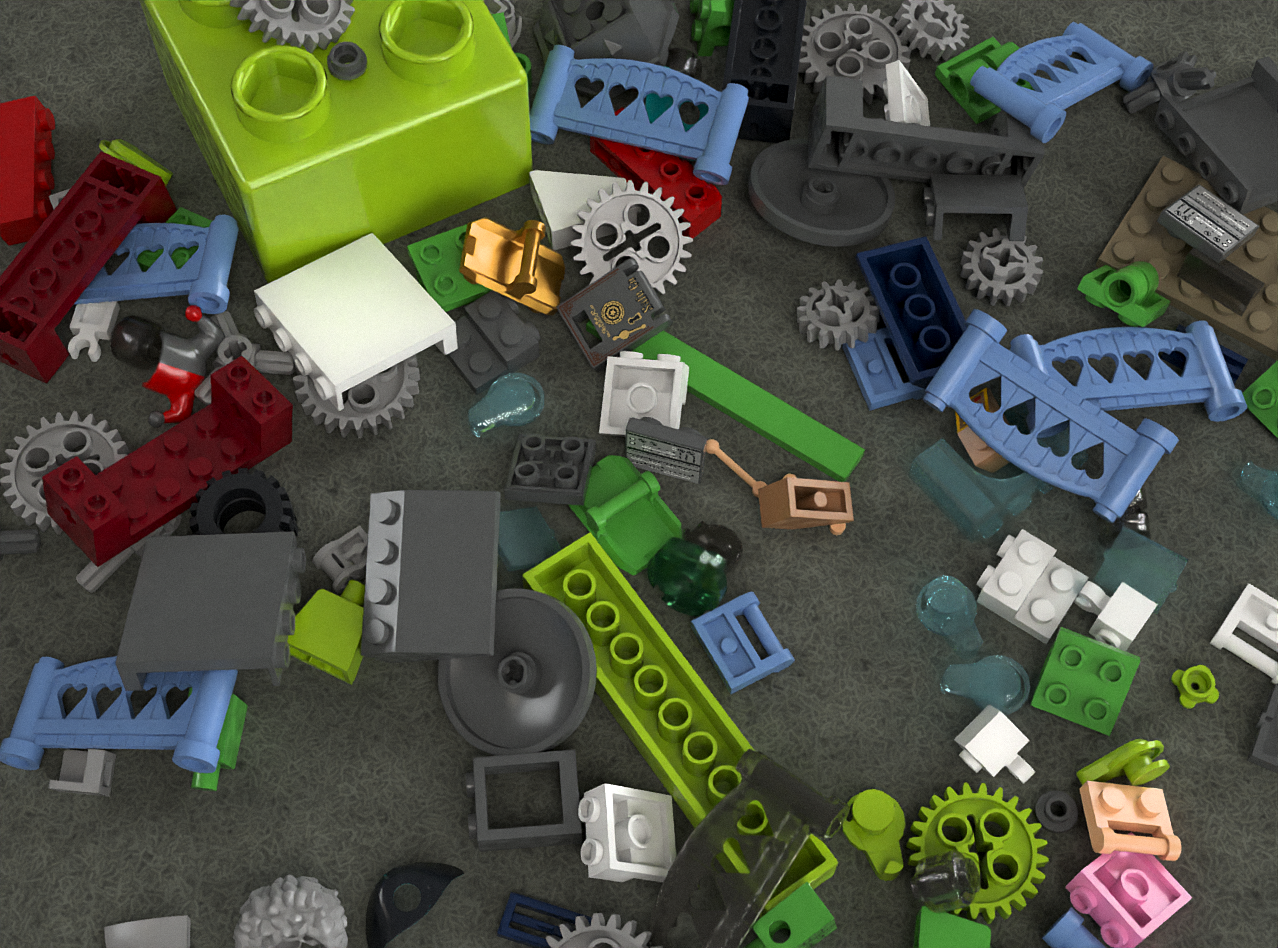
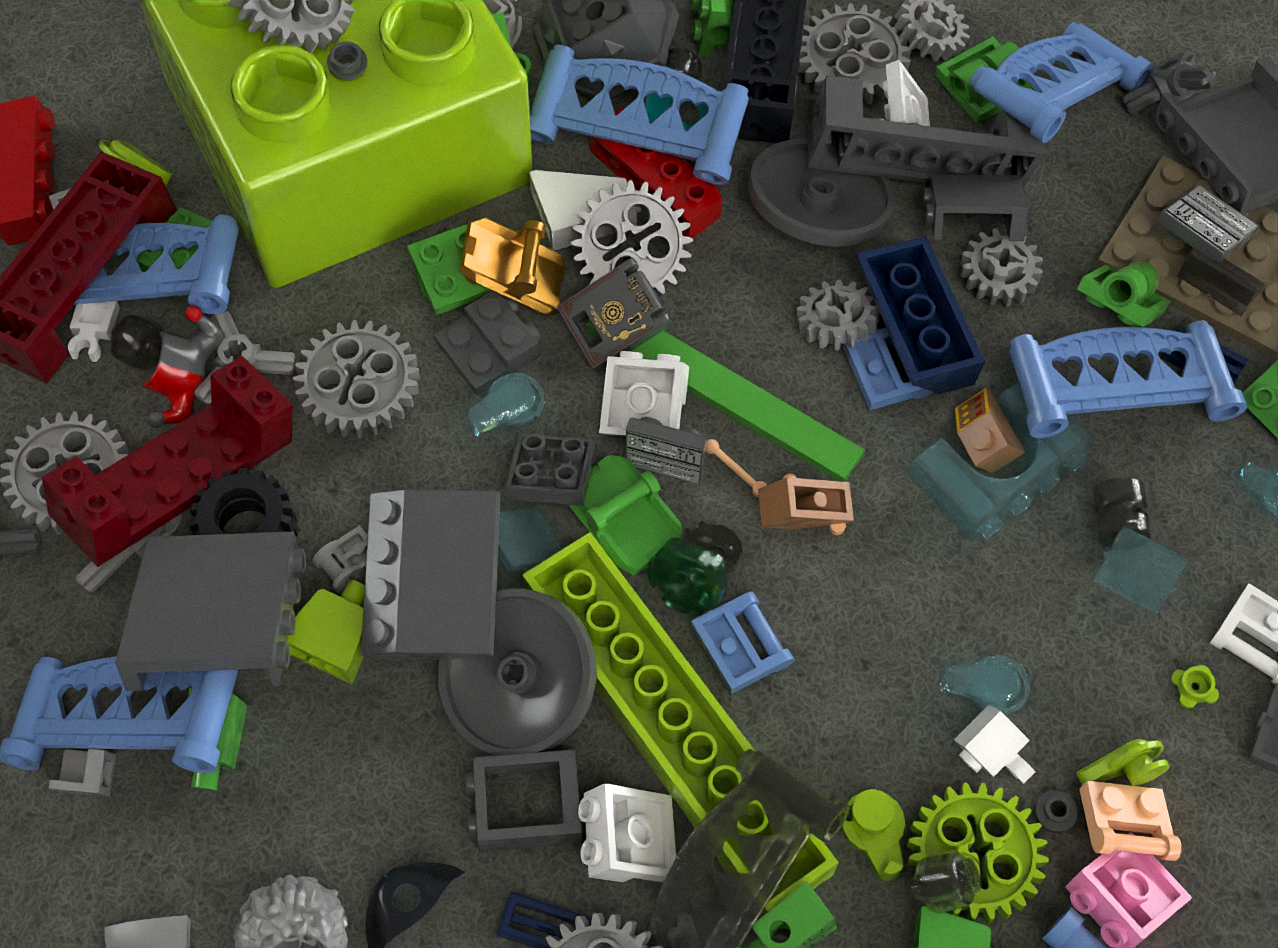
white panel [254,233,458,411] -> none
clear light blue piece [916,575,984,659] -> none
medium blue piece [922,309,1179,523] -> none
white plate [976,529,1089,644] -> none
bright green plate [1030,627,1141,736] -> none
white brick [1074,581,1158,651] -> none

